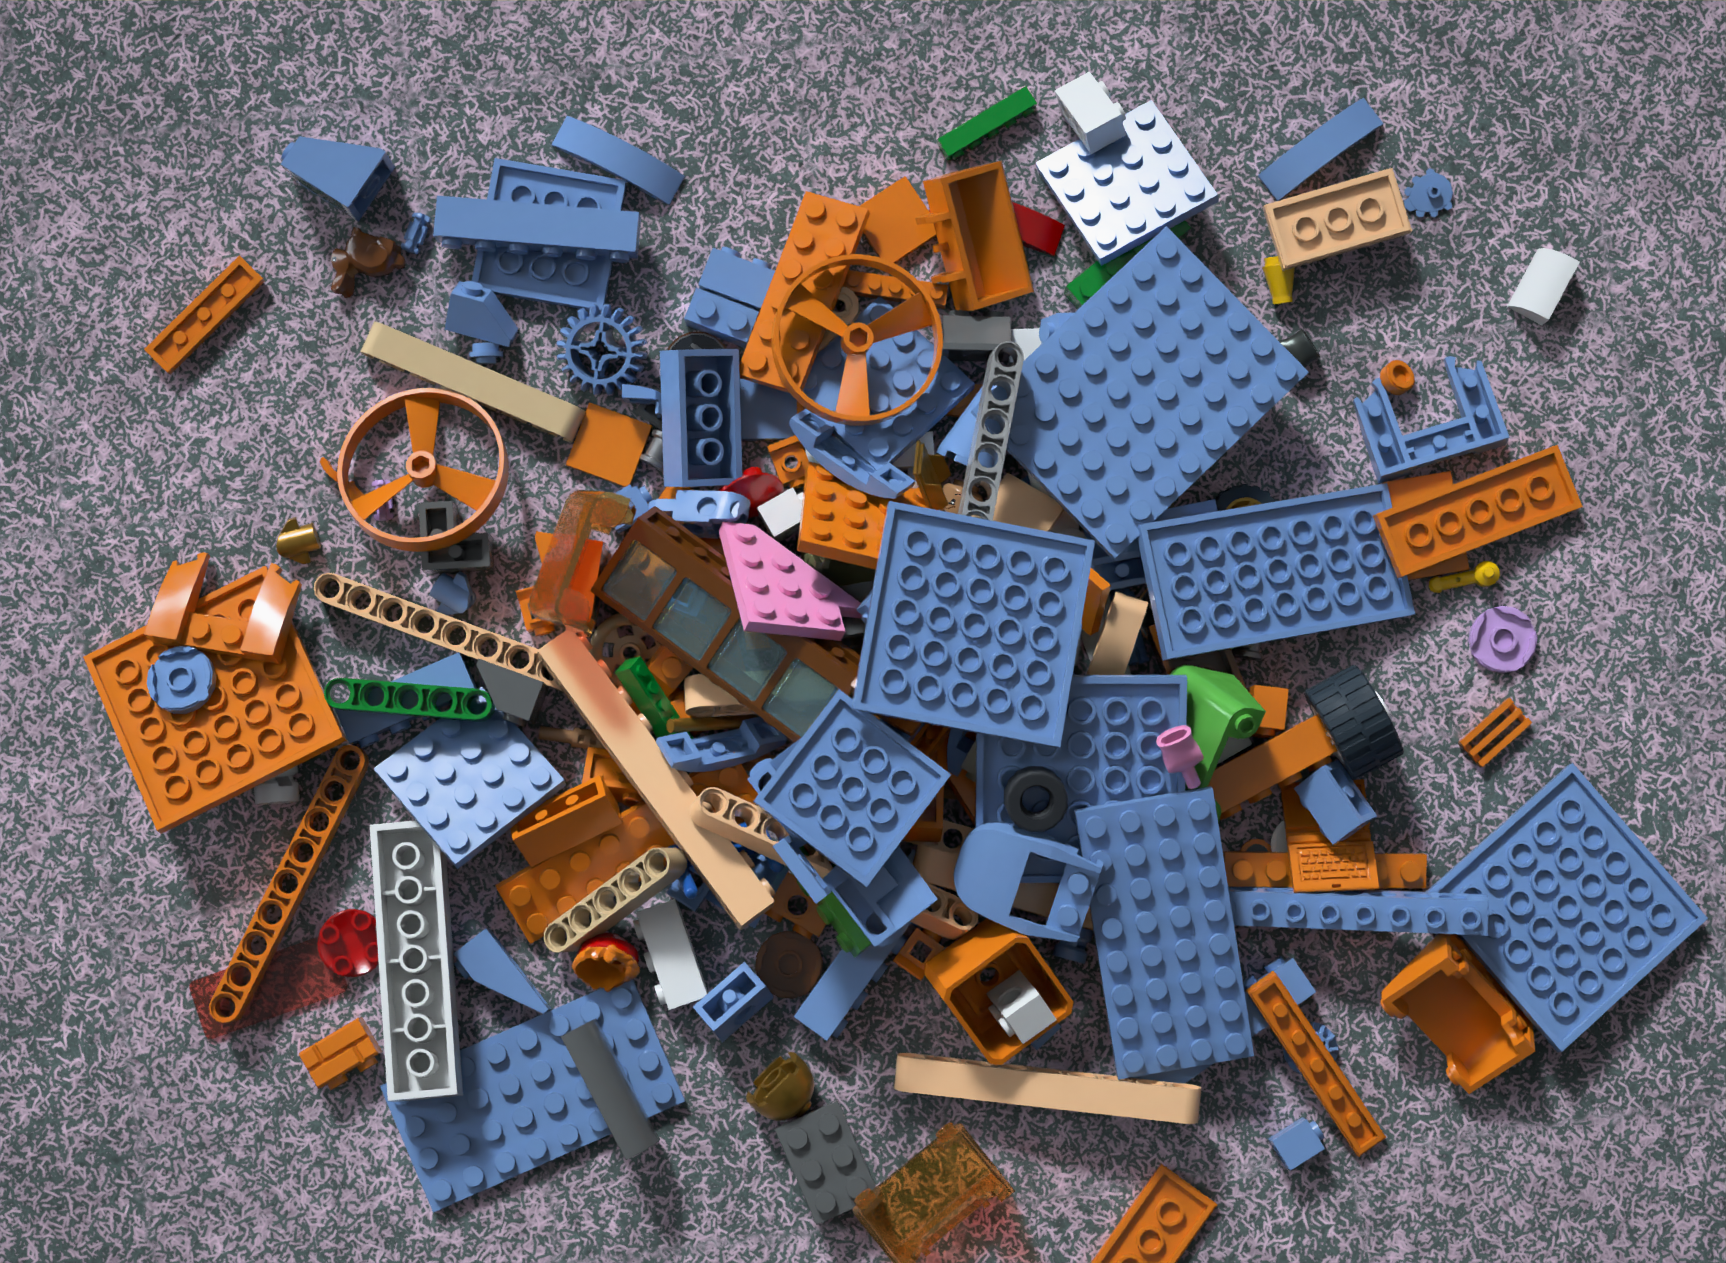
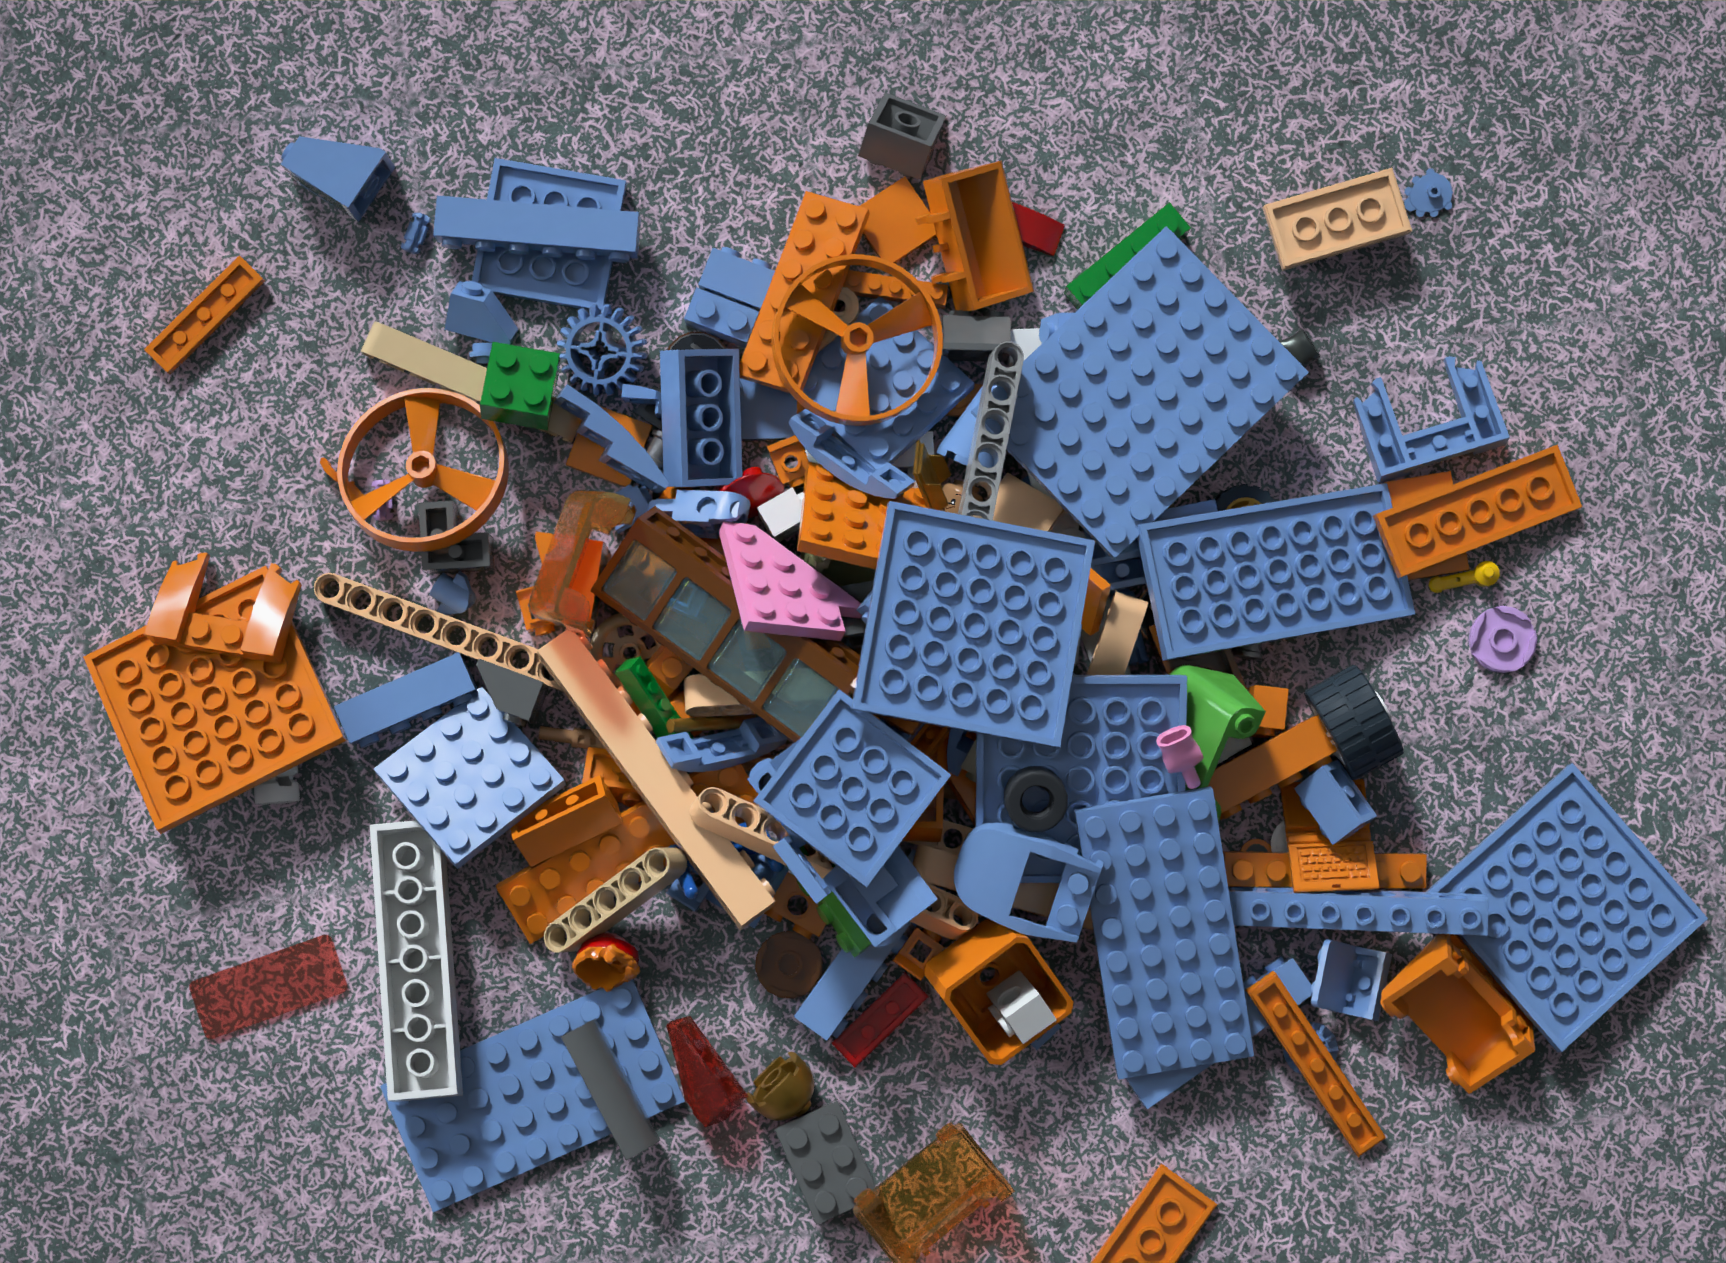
medium blue tile [147,646,216,714] -> none
orange beam [209,745,369,1023] -> none
pearl gold piece [276,517,321,564] -> none
orange brick [299,1017,382,1091] -> none
red dish [317,909,379,977] -> none
green beam [324,678,496,722] -> none
reddish brown animal [331,227,406,298] -> none
medium blue slope [453,928,551,1014] -> none
medium blue slope [552,116,685,205] -> none
white brick [633,899,708,1010] -> none
medium blue brick [693,962,774,1042] -> none
light nougat beam [894,1053,1201,1124] -> none
green piece [937,86,1037,161] -> none
plate [1036,100,1219,266] -> none
medium blue wheel [1052,928,1094,964] -> none
white brick [1055,72,1127,154] -> none
medium blue slope [1258,98,1383,201] -> none
yellow cone [1262,256,1295,304] -> none
medium blue brick [1268,1117,1325,1171] -> none
orange tile [1380,360,1415,395] -> none
orange tile [1458,697,1532,768] -> none
white brick [1507,248,1580,325] -> none
none -> green brick [480,342,560,430]
none -> medium blue slope [554,384,669,494]
none -> clear red slope [666,1016,749,1127]
none -> red tile [832,972,929,1068]
none -> dark grey slope [858,92,947,179]
none -> medium blue bracket [1310,939,1392,1021]

